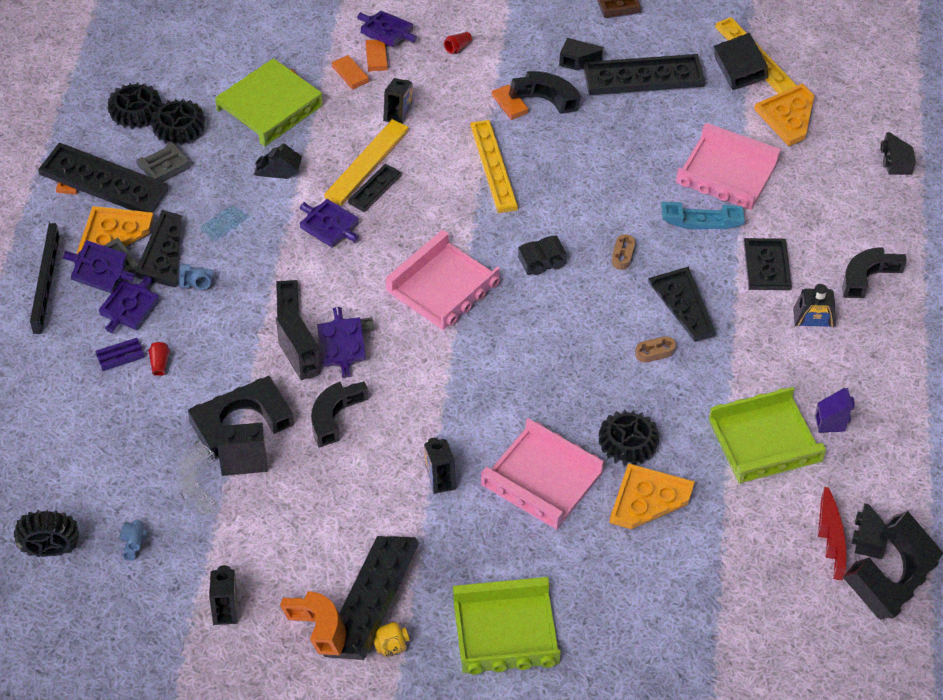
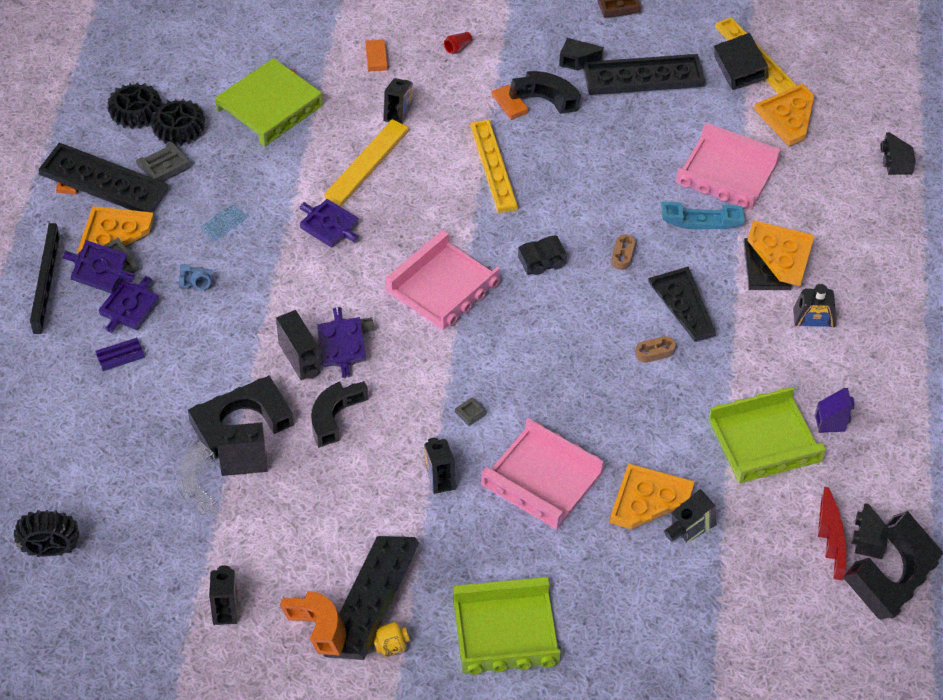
medium blue plate [119,520,147,561] -> none
black wing [135,210,182,288] -> none
red cone [148,342,170,376] -> none
black slope [254,143,302,179] -> none
black tile [276,280,299,317] -> none
orange tile [332,55,369,90] -> none
black tile [348,163,402,213] -> none
dark purple plate [357,10,417,46] -> none
black gear [598,409,659,466] -> none
black arch [842,247,907,298] -> none
none -> dark grey tile [455,398,486,426]
none -> black torso [664,489,717,543]
none -> light orange plate [748,220,815,286]

